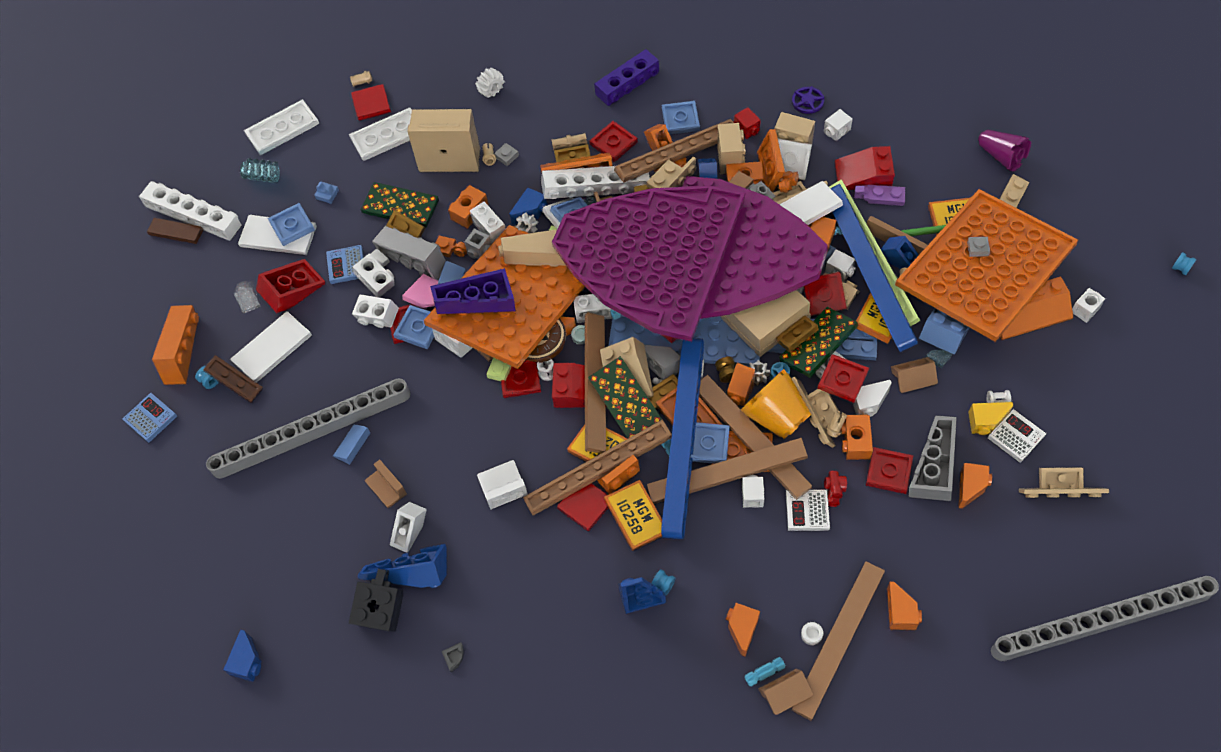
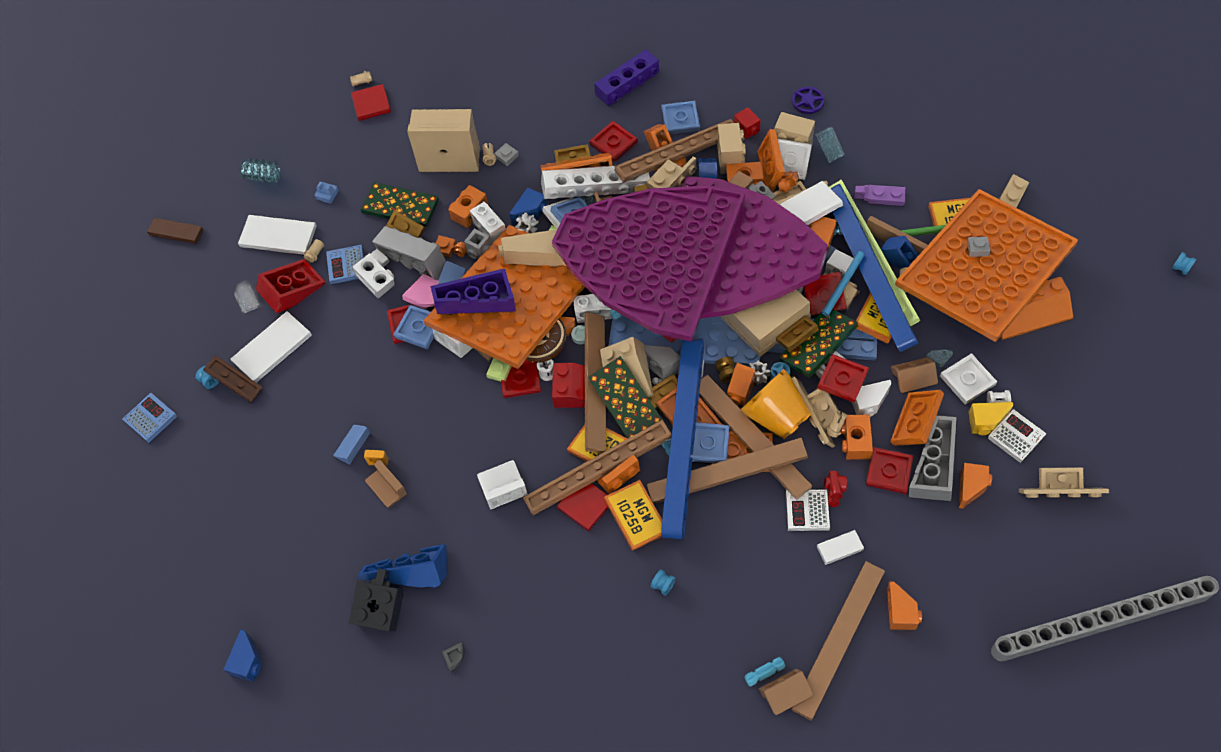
white brick [139,181,241,241] -> none
orange wedge [152,305,199,385] -> none
light grey beam [206,378,410,479] -> none
white tile [244,99,319,155] -> none
medium blue tile [267,203,315,246] -> none
white tile [349,108,412,161] -> none
white brick [352,295,399,328] -> none
white slope [390,502,427,553] -> none
white gear [475,67,505,98] -> none
tan pin [552,133,587,150] -> none
blue wedge [618,577,666,614] -> none
orange slope [726,603,760,656] -> none
white brick [742,475,764,508] -> none
white tile [801,622,823,645] -> none
white brick [824,109,852,141] -> none
red slope [834,146,895,190] -> none
medium blue slope [919,308,970,355] -> none
magenta cone [978,130,1031,171] -> none
white brick [1072,288,1105,323] -> none
none -> tan pin [304,239,324,263]
none -> light orange tile [364,450,389,466]
none -> clear light blue hips [815,126,845,163]
none -> white tile [817,530,864,565]
none -> dark azure bar [822,251,865,316]
none -> orange tile [890,390,944,446]
none -> white plate [940,353,997,405]

